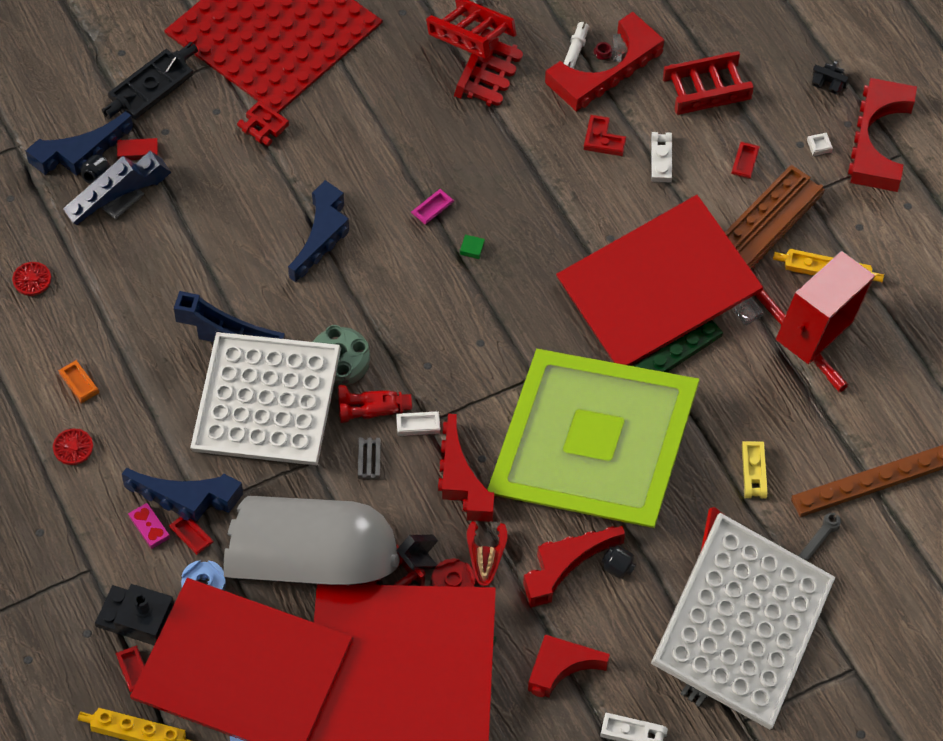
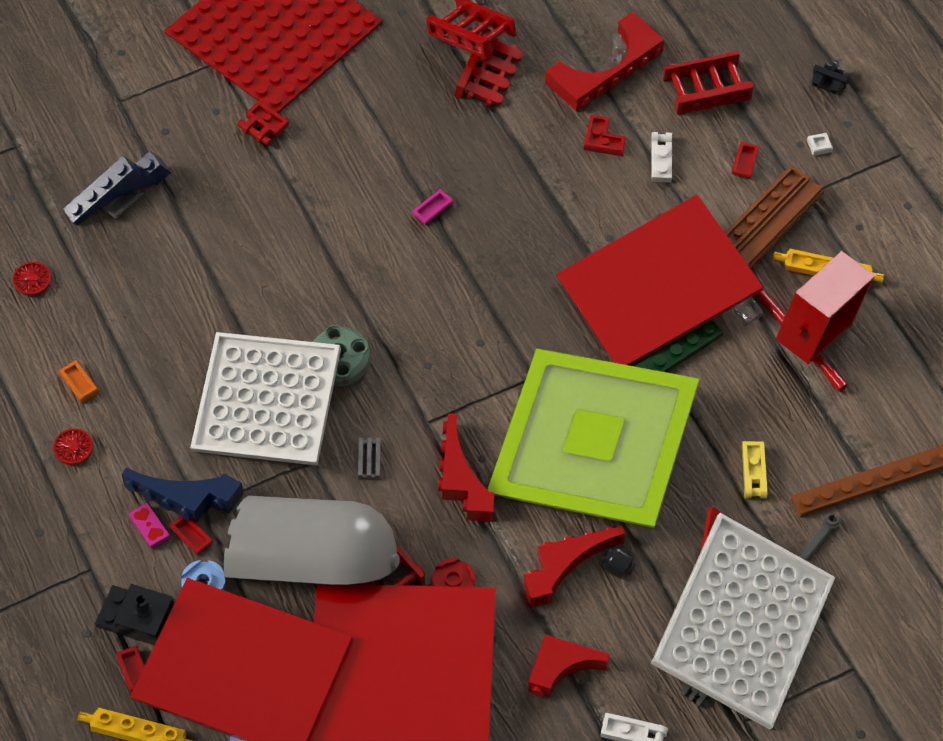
dark blue arch [25,111,133,176] -> none
black head [81,155,110,184] -> none
black plate [102,42,198,120] -> none
red tile [117,138,158,160] -> none
dark blue arch [174,291,285,342] -> none
dark blue arch [288,180,349,282] -> none
red piece [338,385,412,423] -> none
white tile [396,411,440,436] -> none
black panel [396,534,438,570] -> none
green tile [460,234,485,259] -> none
red animal [467,521,508,586] -> none
white pin [564,22,590,69] -> none
dark red plate [594,42,613,60] -> none
red arch [848,78,917,192] -> none

